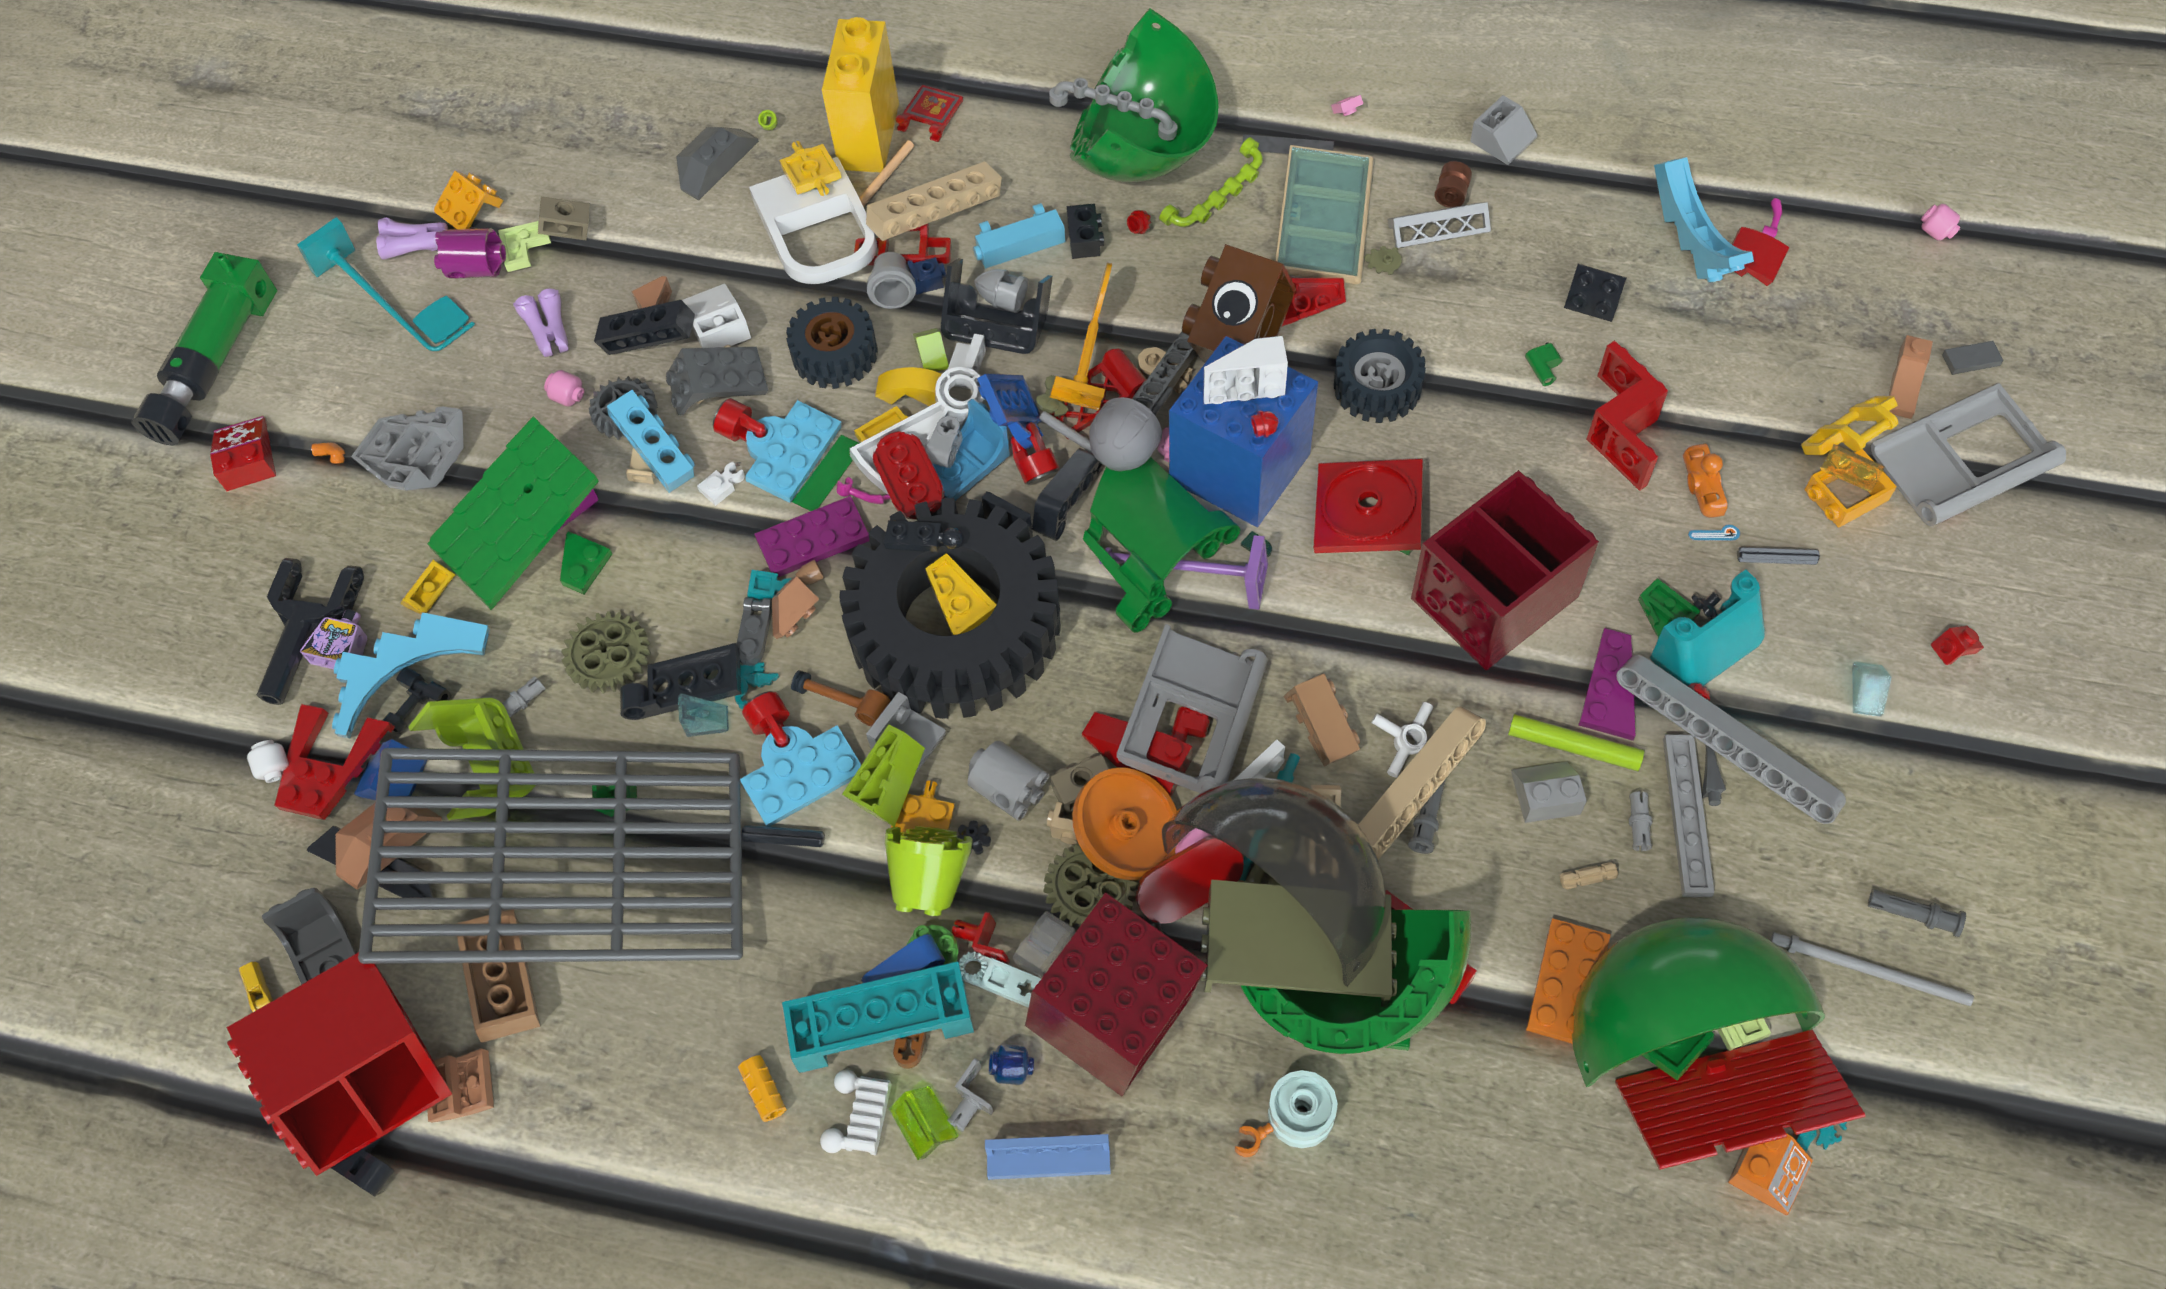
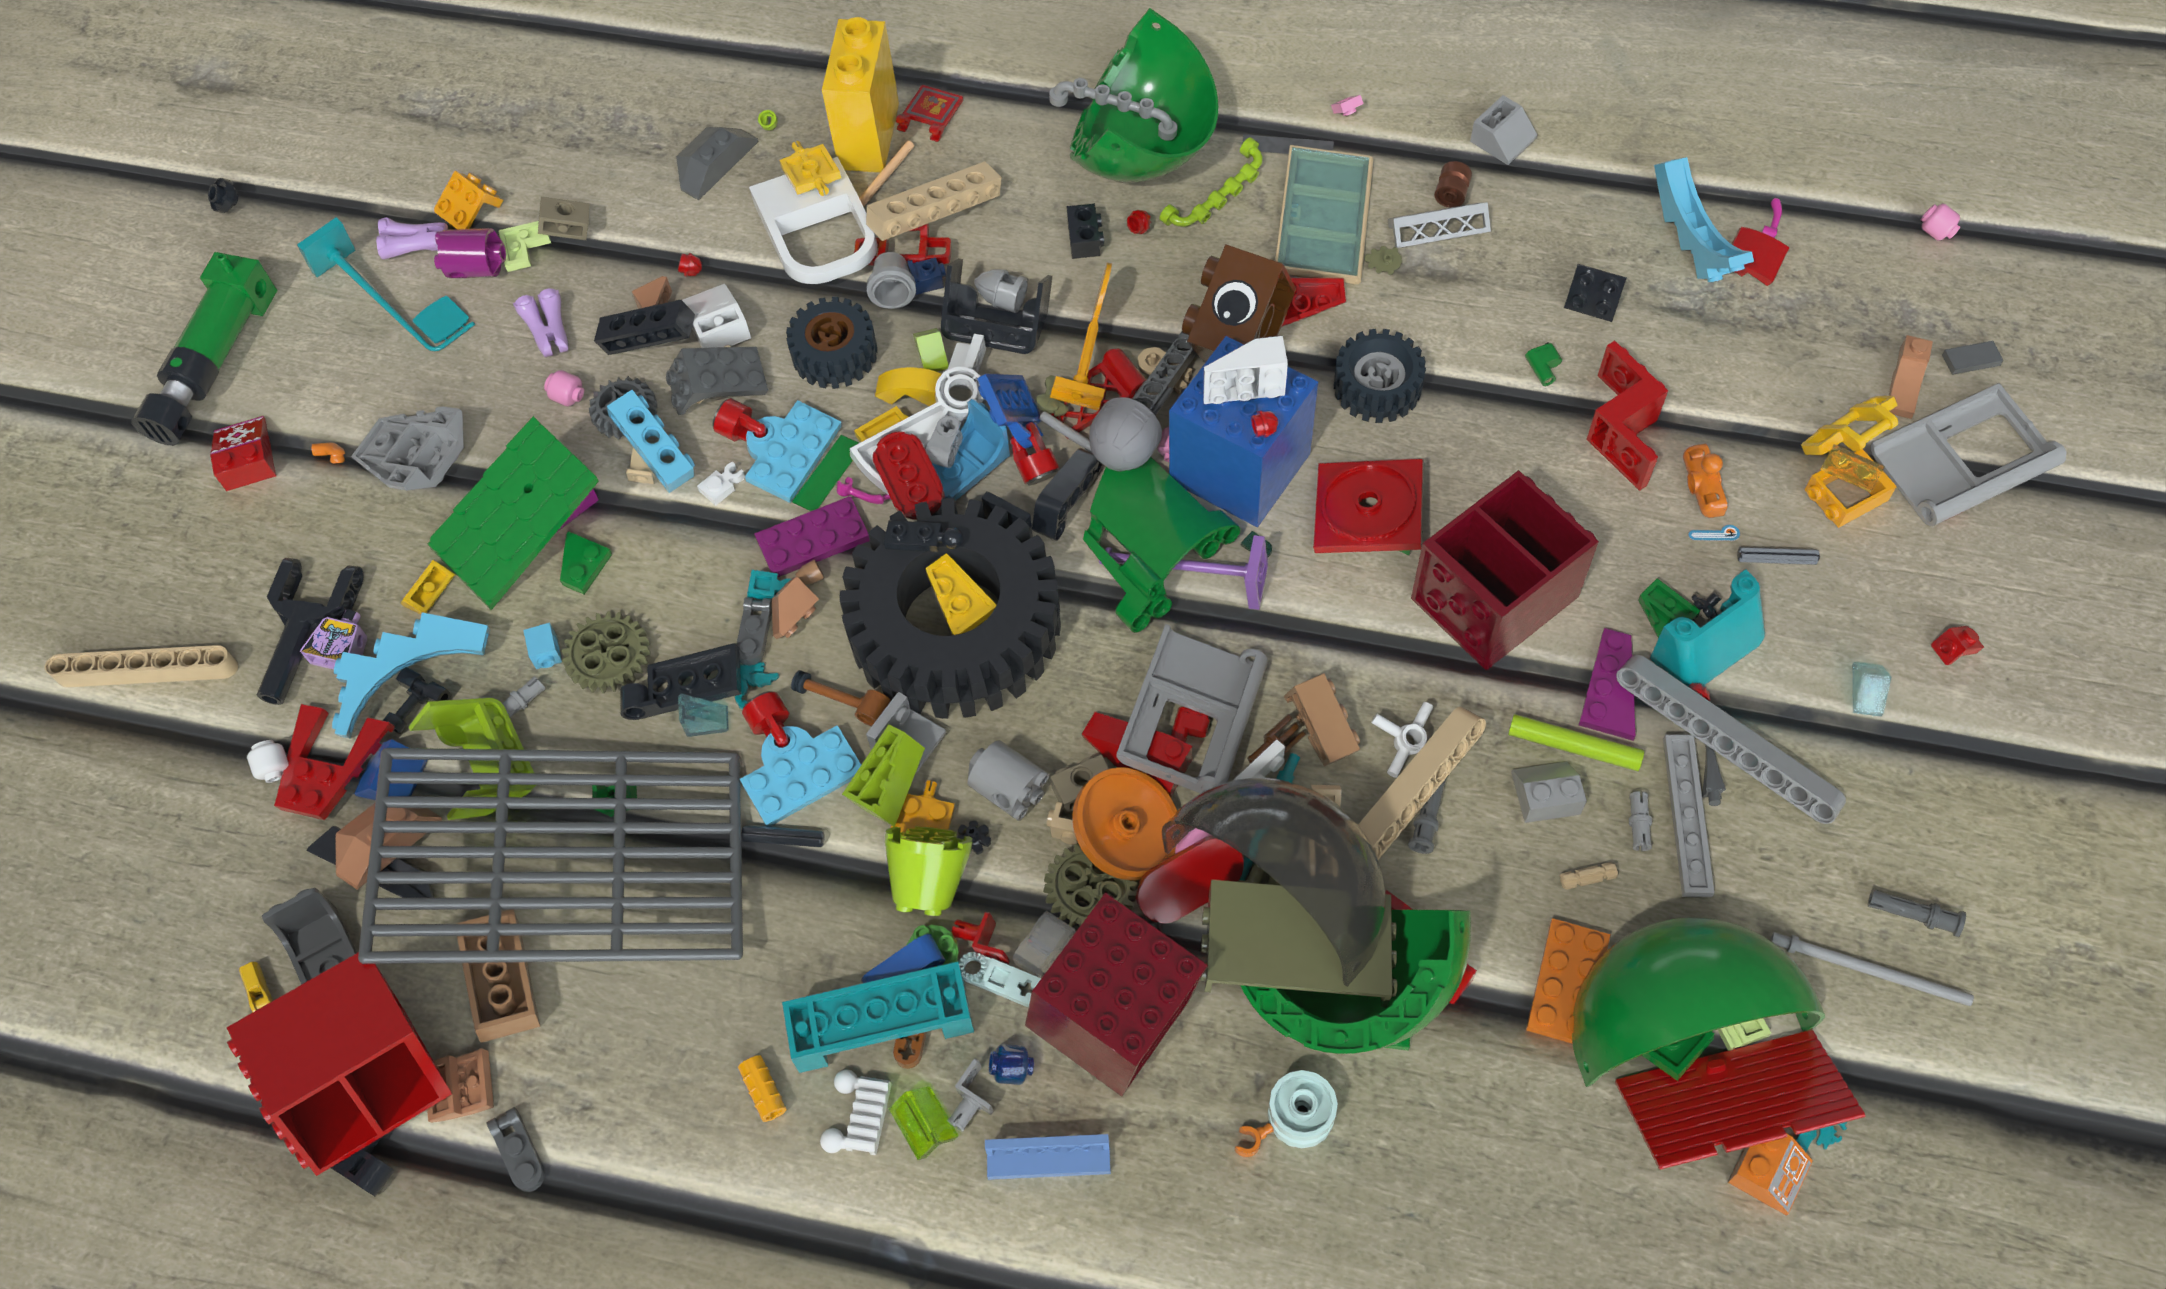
medium azure brick [973,203,1066,269] -> none
none -> tan beam [45,645,238,687]
none -> black plate [208,178,238,213]
none -> dark grey plate [486,1107,545,1192]
none -> medium azure brick [523,623,562,669]
none -> red plate [678,253,702,277]
none -> reddish brown arm [1247,714,1306,764]

